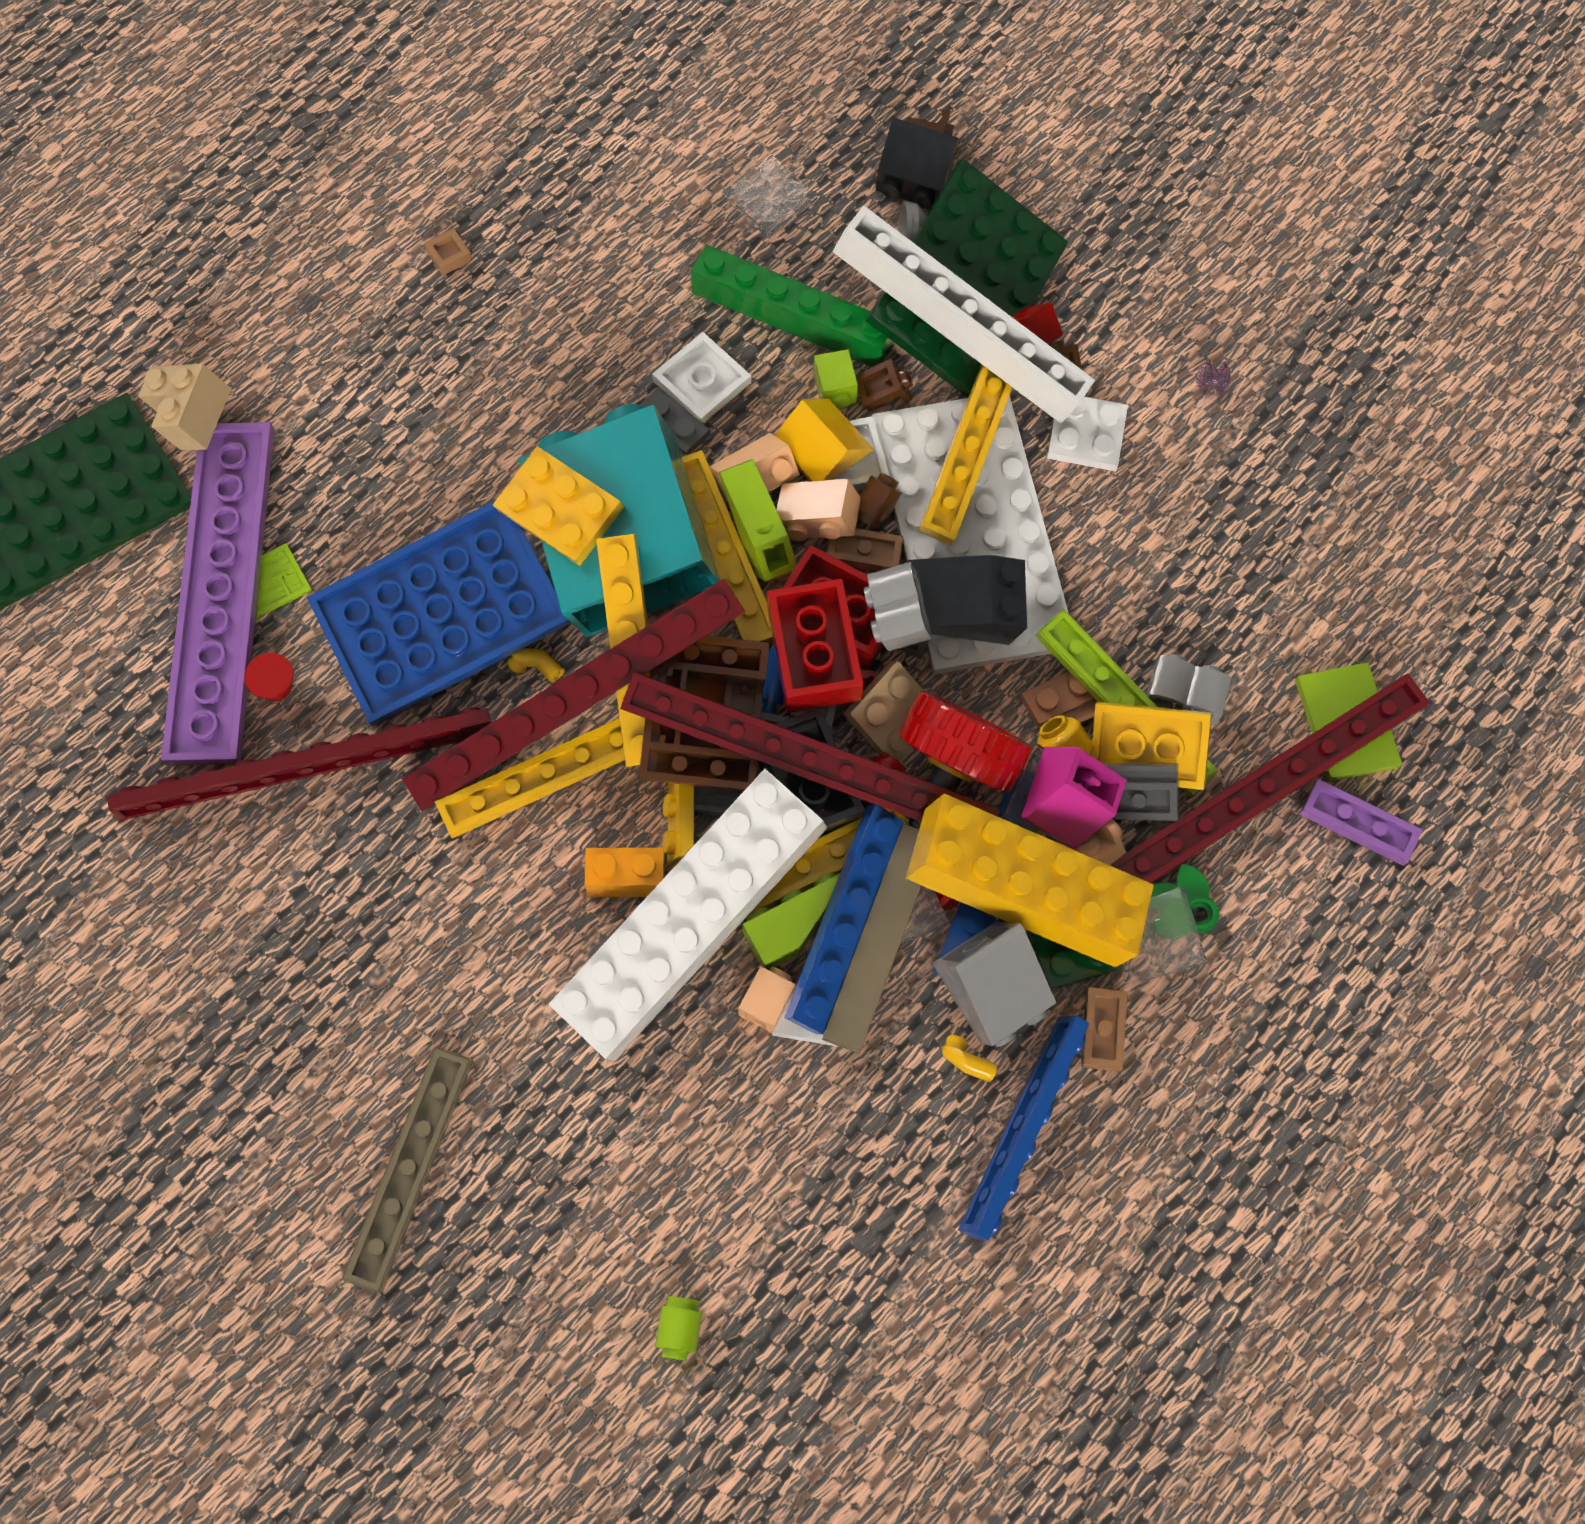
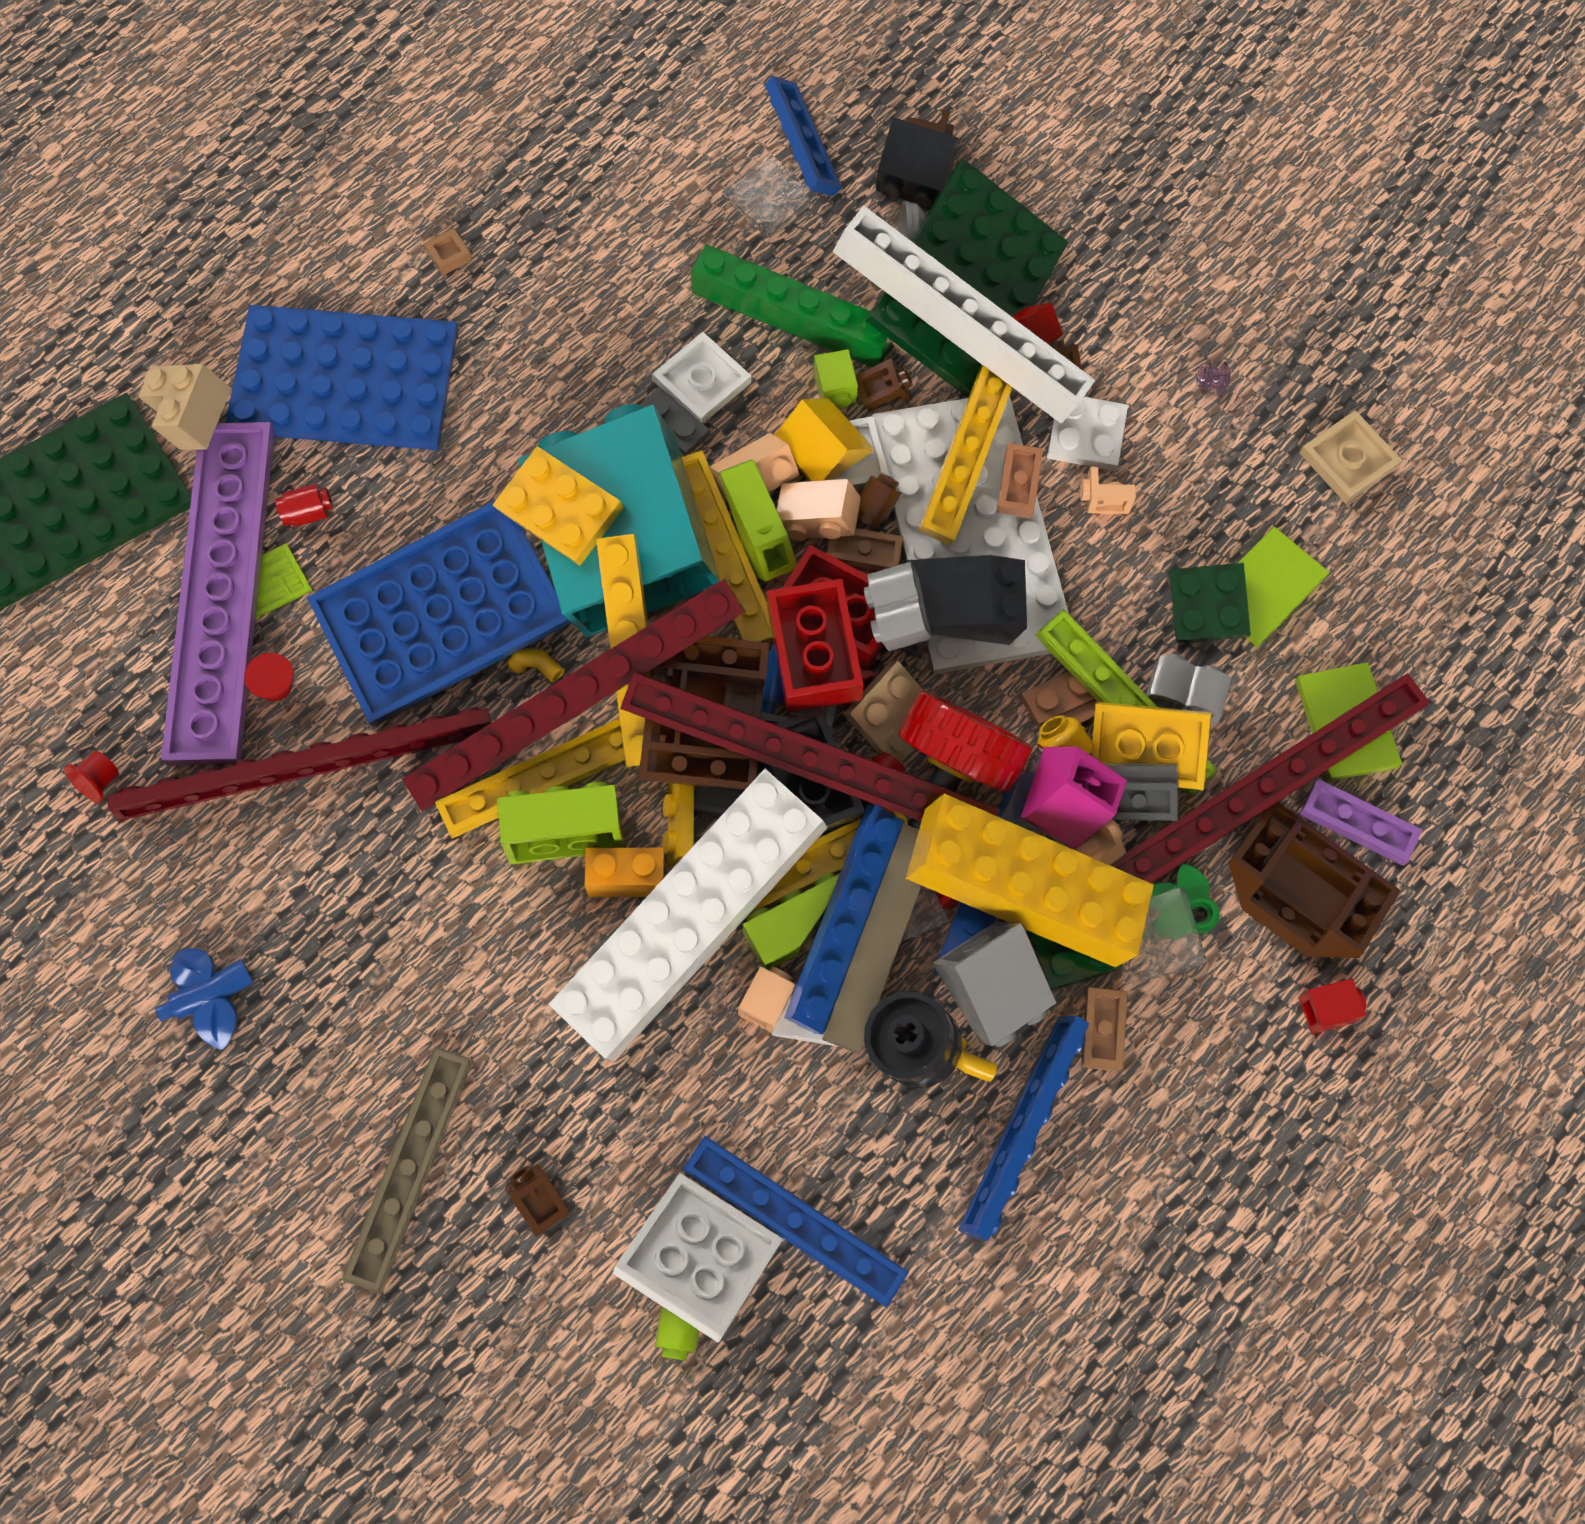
none -> red piece [64,751,120,803]
none -> blue plant [154,948,254,1050]
none -> blue plate [225,305,458,450]
none -> red brick [275,483,333,527]
none -> lime brick [497,782,624,864]
none -> reddish brown bracket [505,1164,570,1237]
none -> white plate [612,1173,783,1343]
none -> blue tile [682,1136,909,1308]
none -> blue plate [765,76,842,196]
none -> black wheel [864,991,962,1088]
none -> nougat plate [996,443,1043,519]
none -> light nougat bracket [1080,467,1136,514]
none -> dark green plate [1169,563,1251,643]
none -> reddish brown slope [1228,802,1400,958]
none -> lime tile [1238,527,1330,648]
none -> red brick [1298,978,1367,1035]
none -> tan plate [1299,410,1403,504]

